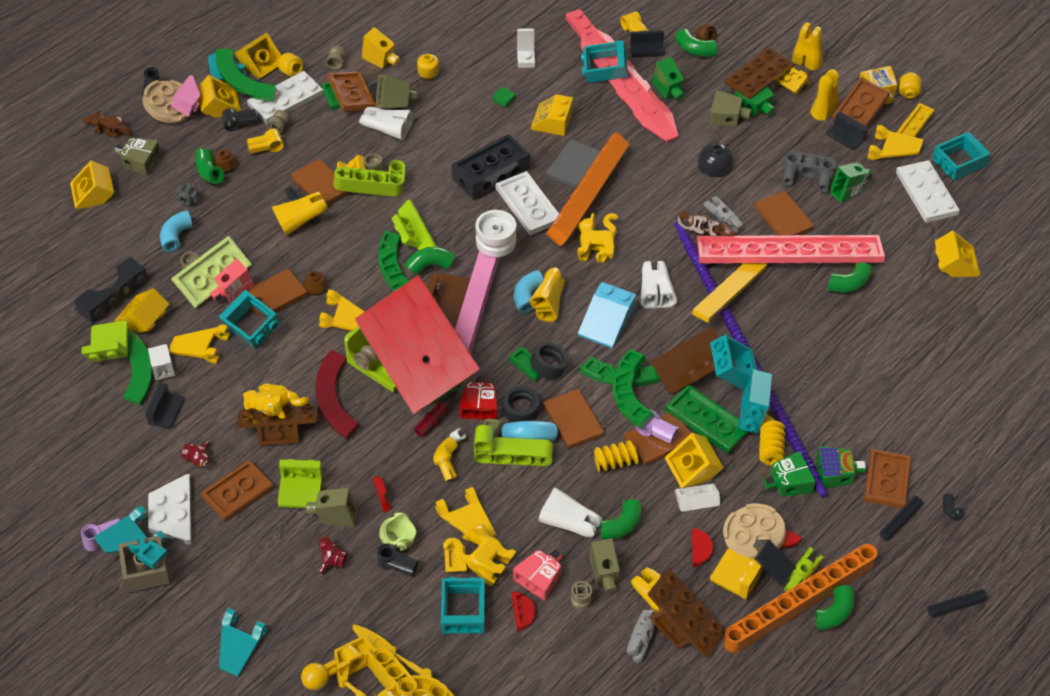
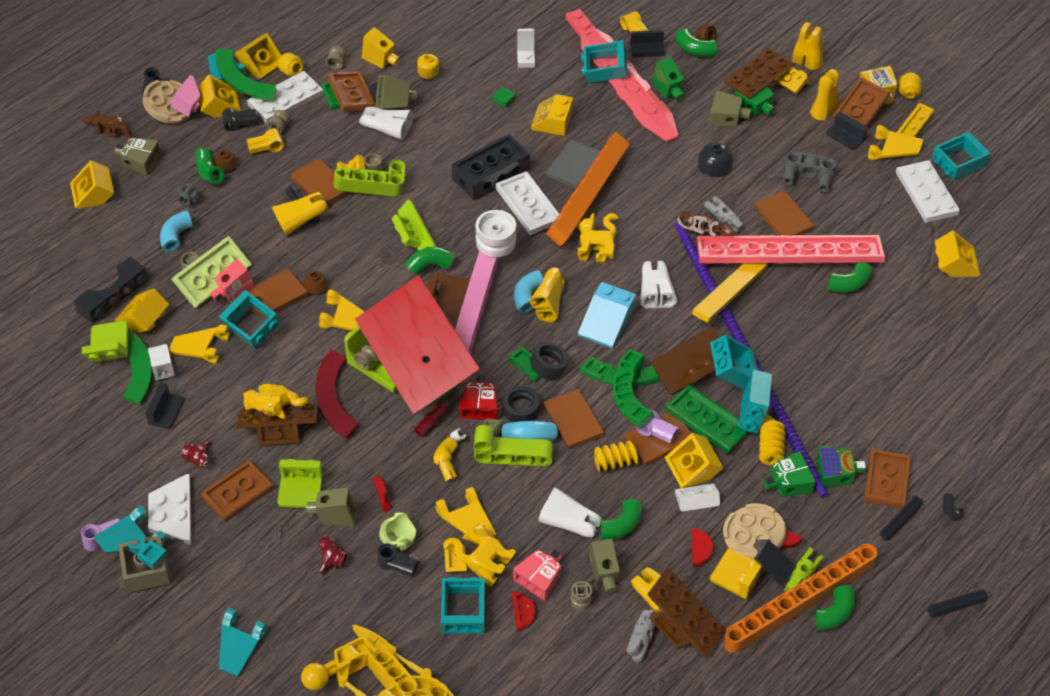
green tile [378,230,410,292] -> none
green torso [830,162,872,203] -> none

